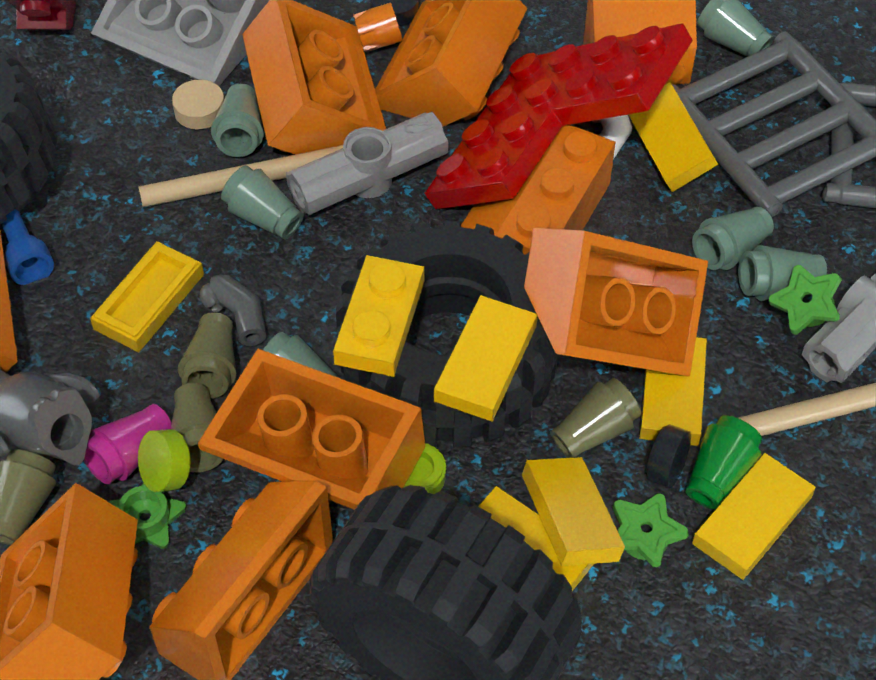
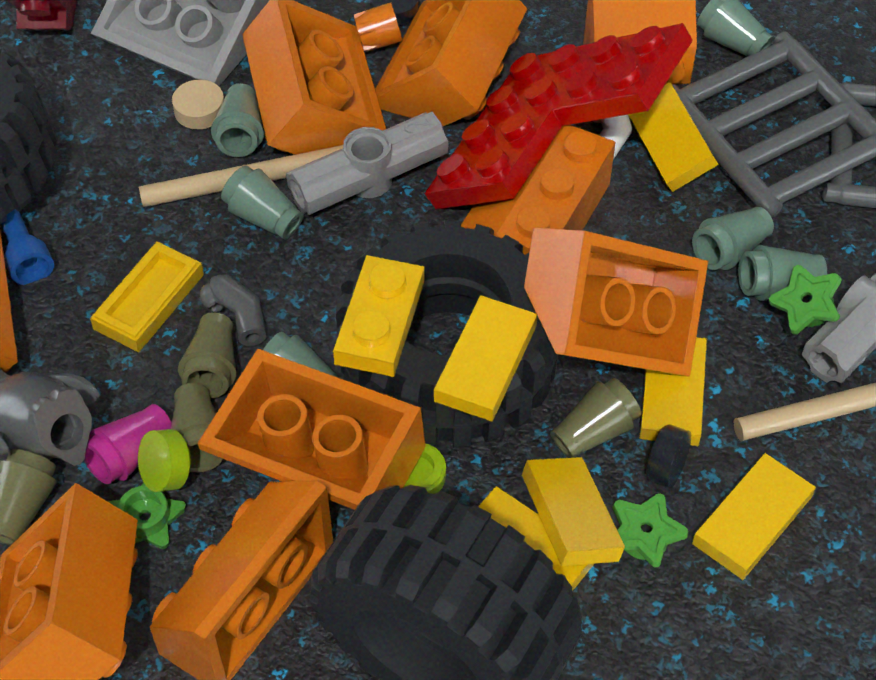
green cone [685,415,762,509] -> none

